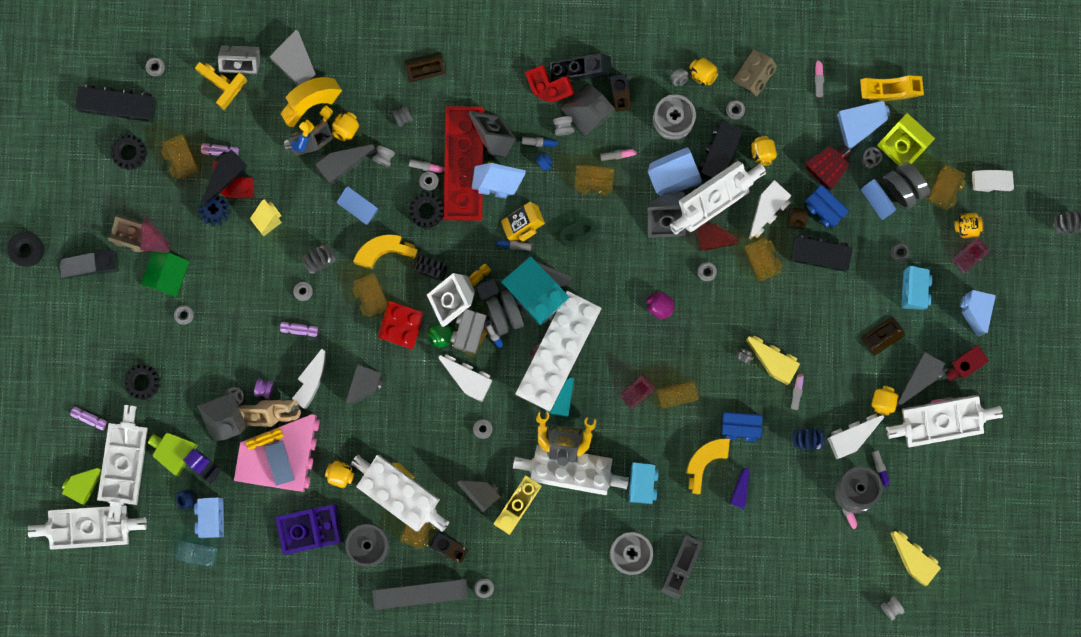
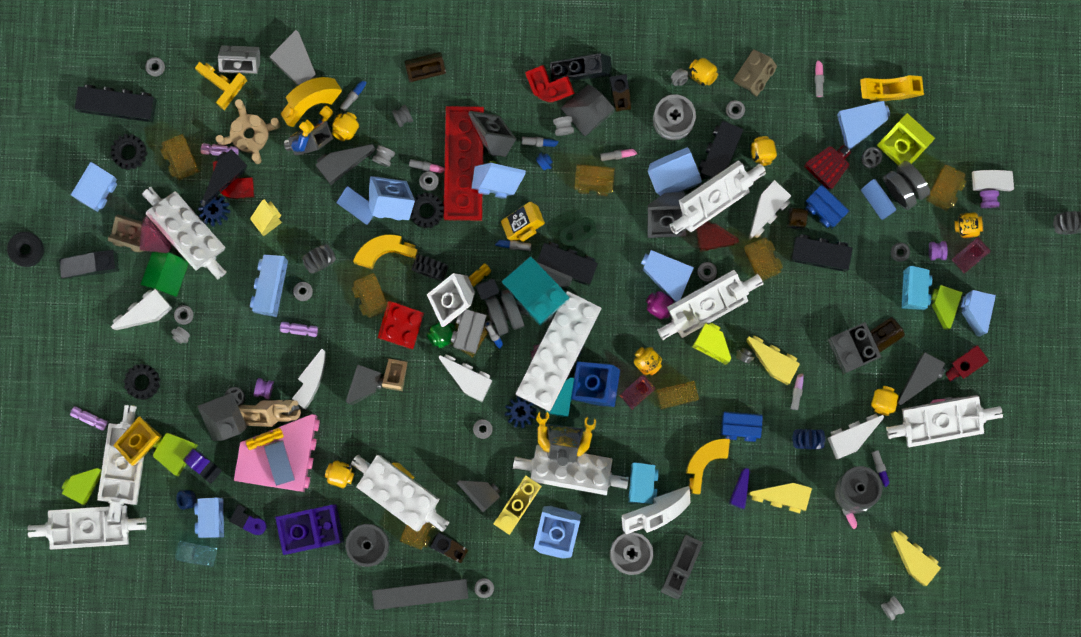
none -> light blue slope [71,162,117,212]
none -> white slope [111,289,173,330]
none -> yellow slope [113,416,162,466]
none -> white plate [142,187,226,280]
none -> light grey plate [172,327,190,344]
none -> tan plate [216,99,280,164]
none -> leg [229,504,267,535]
none -> light blue slope [250,255,288,317]
none -> light grey piece [339,81,367,112]
none -> light blue slope [369,176,415,220]
none -> tan slope [382,359,408,391]
none -> dark blue gear [505,396,537,429]
none -> light blue slope [534,506,581,558]
none -> black brick [537,242,598,287]
none -> blue slope [571,362,620,407]
none -> white slope [622,486,691,534]
none -> yellow head [634,347,662,375]
none -> light blue slope [641,250,694,303]
none -> white plate [657,270,763,340]
none -> neon yellow slope [692,323,731,365]
none -> light yellow slope [748,483,812,513]
none -> dark grey slope [828,322,881,374]
none -> medium lavender wheel [929,241,947,261]
none -> lime slope [931,285,963,330]
none -> medium lavender wheel [980,190,1000,208]

